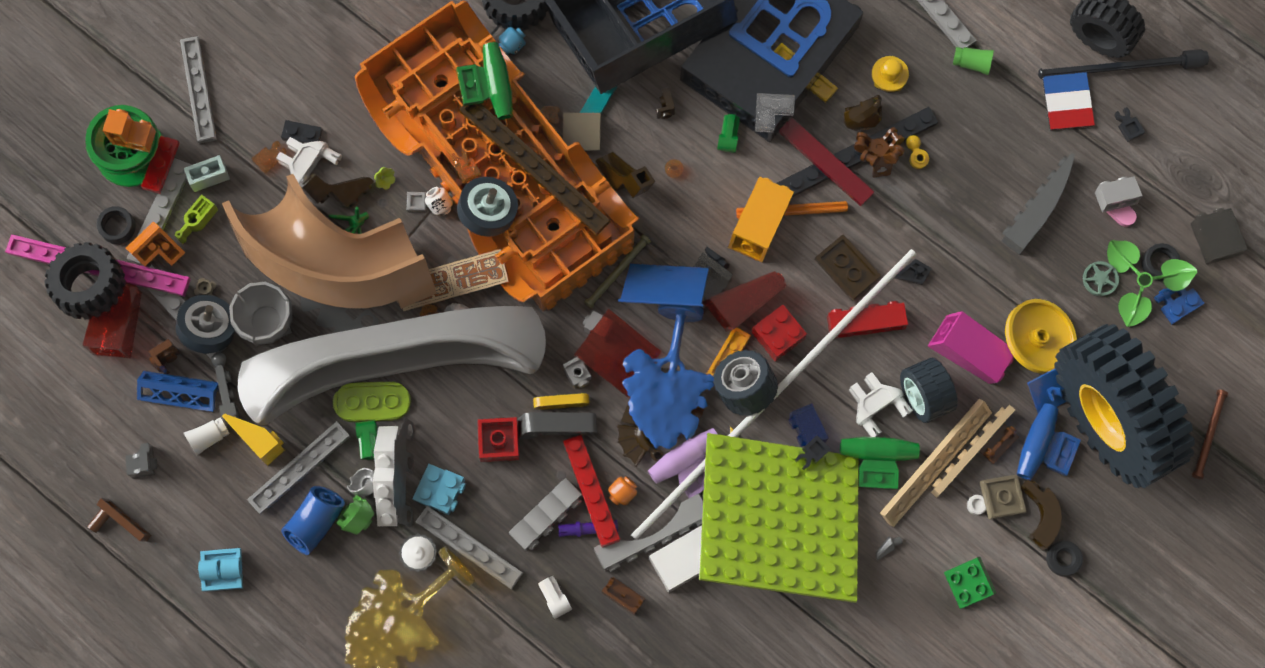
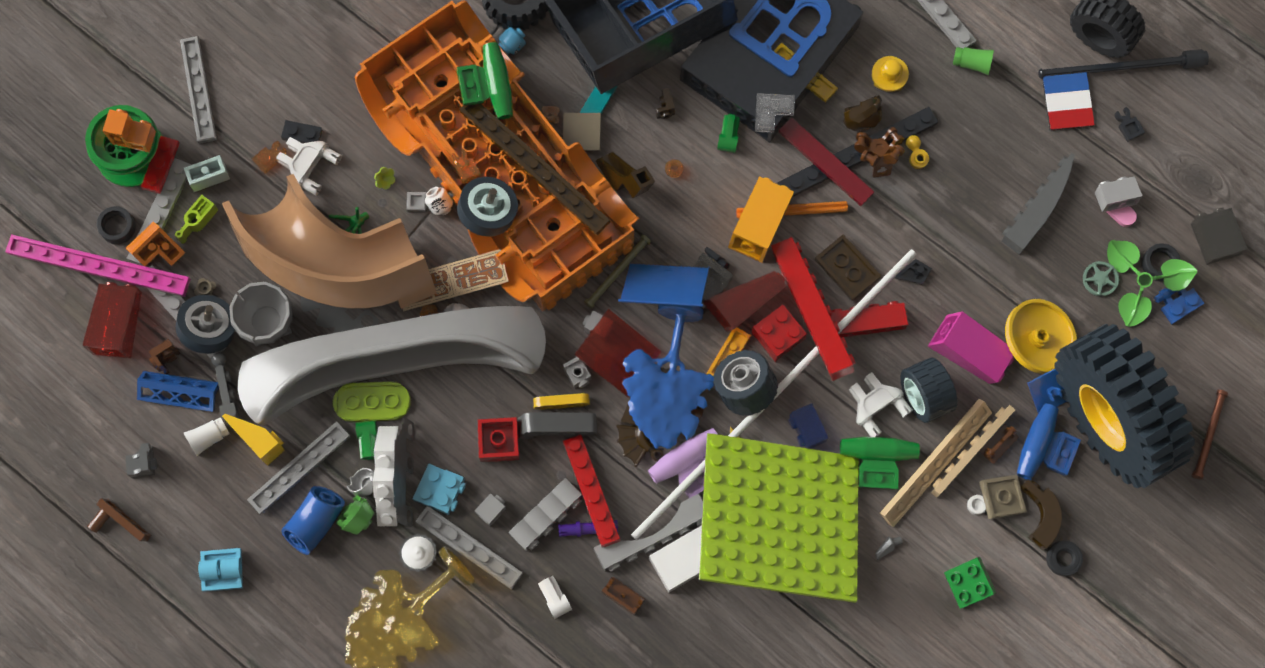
black tyre [44,242,126,320] -> none
dark brown arch [300,174,374,207] -> none
orange head [608,476,637,505] -> none
black plate [795,435,831,470] -> none
none -> light grey brick [475,493,506,527]
none -> red brick [771,237,856,381]

